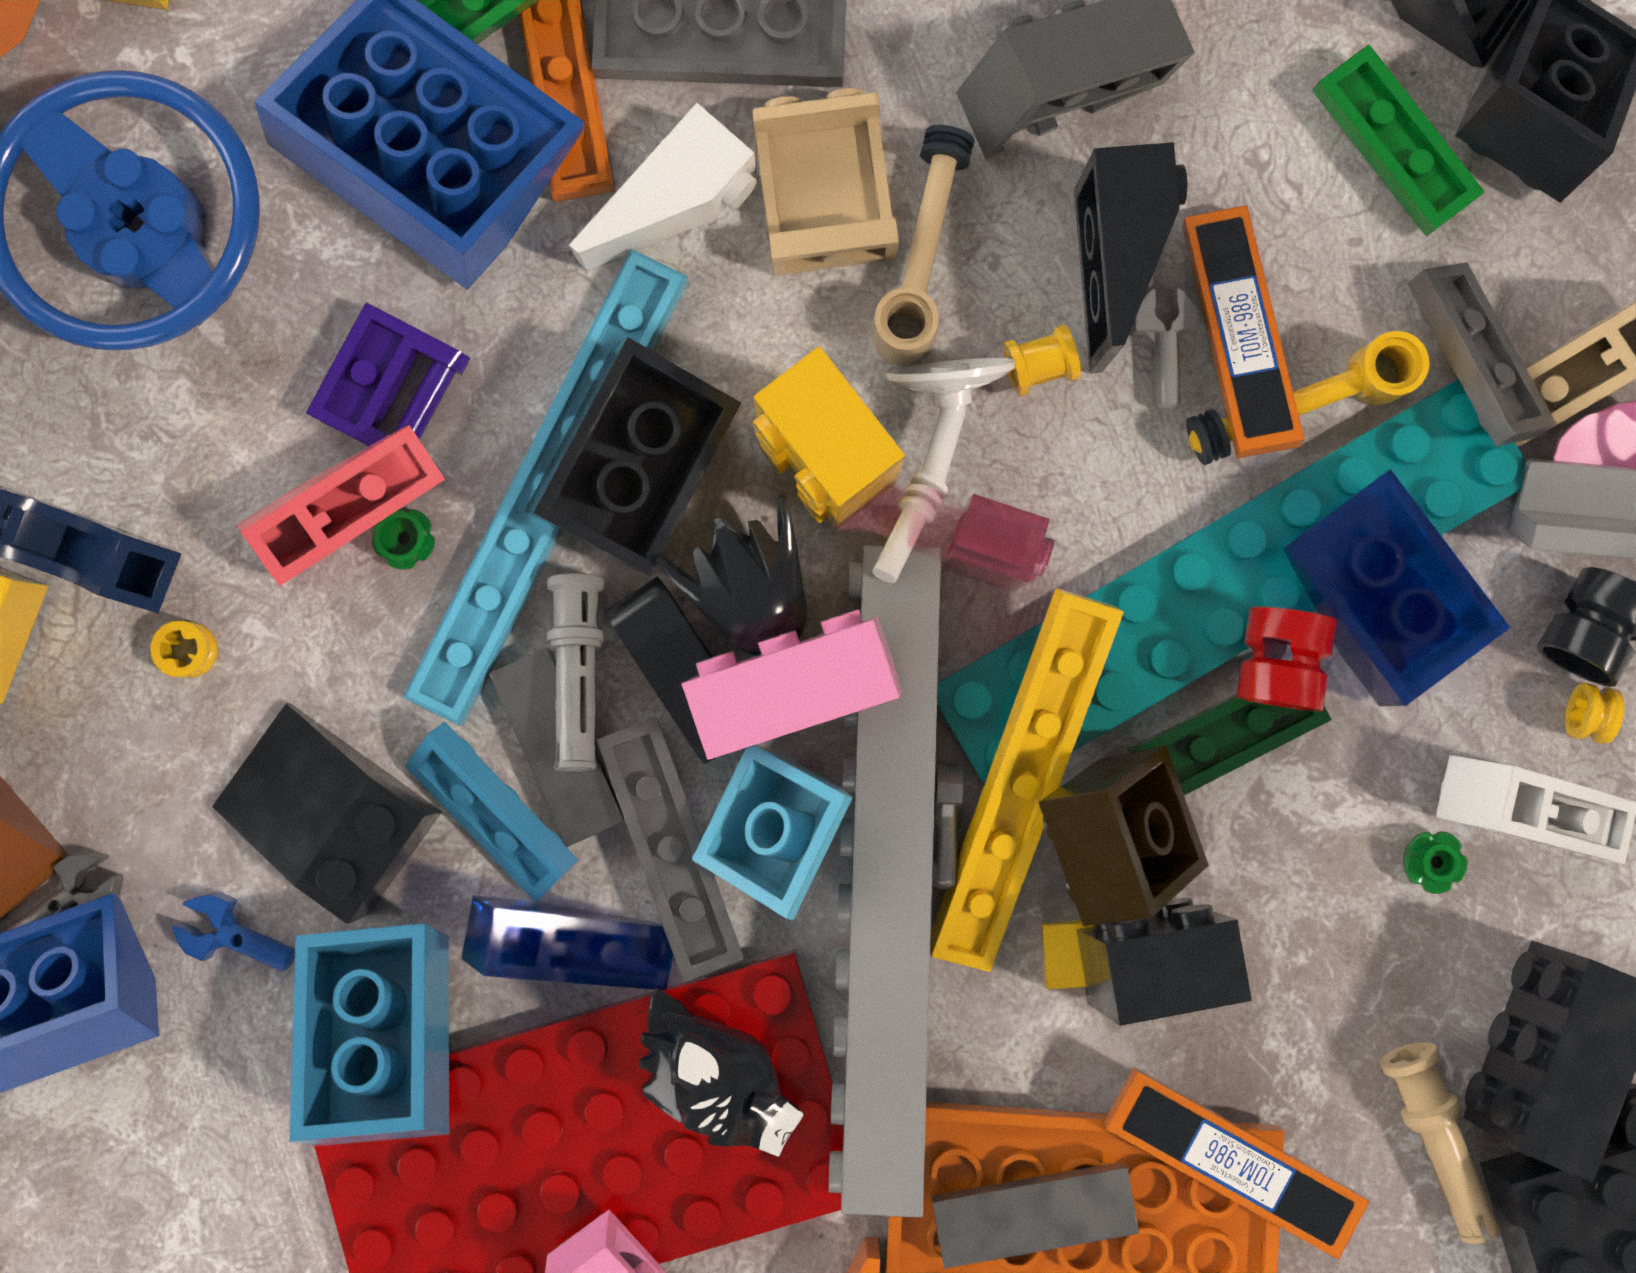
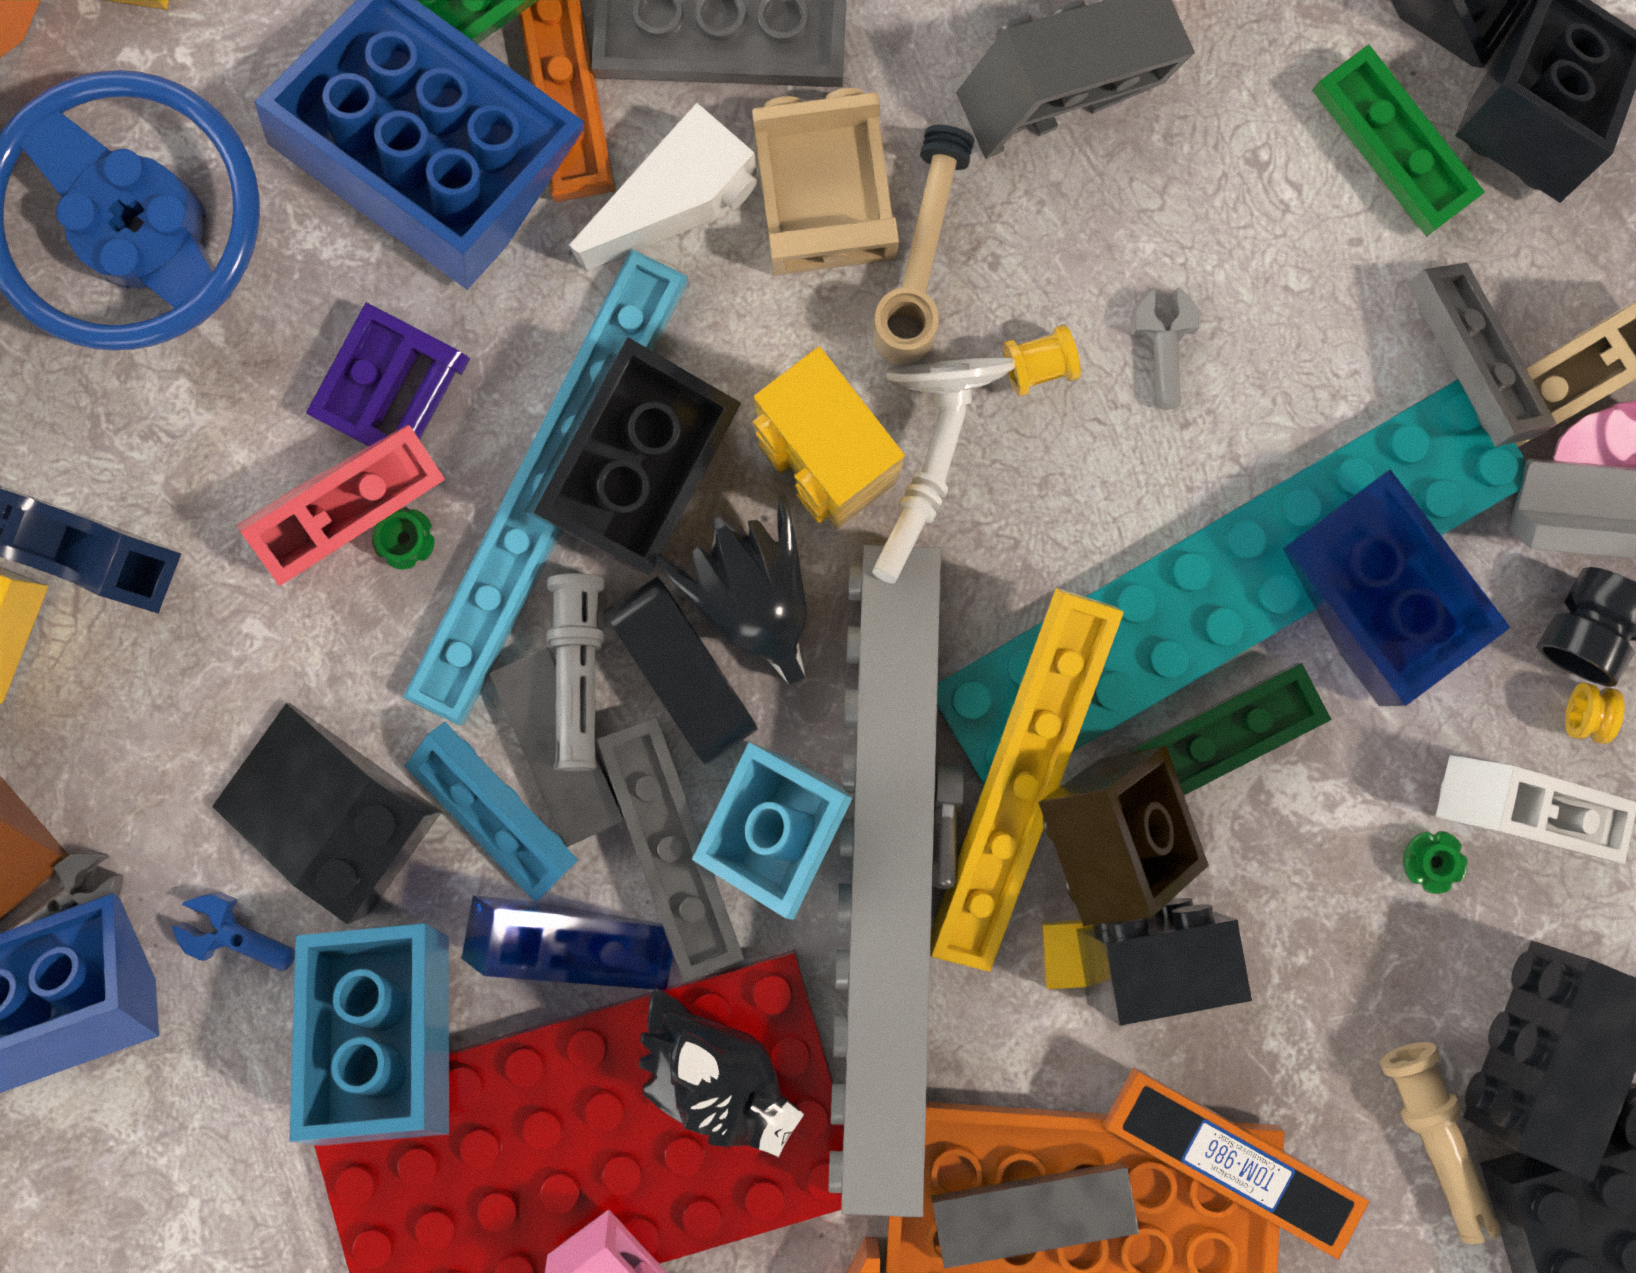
yellow bush [150,621,218,678] -> none
bright pink brick [682,609,903,760] -> none
clear pink brick [942,494,1055,593] -> none
black slope [1074,142,1188,374] -> none
tile [1182,205,1305,459] -> none
yellow piece [1186,331,1429,465] -> none
red wheel [1236,607,1337,712] -> none

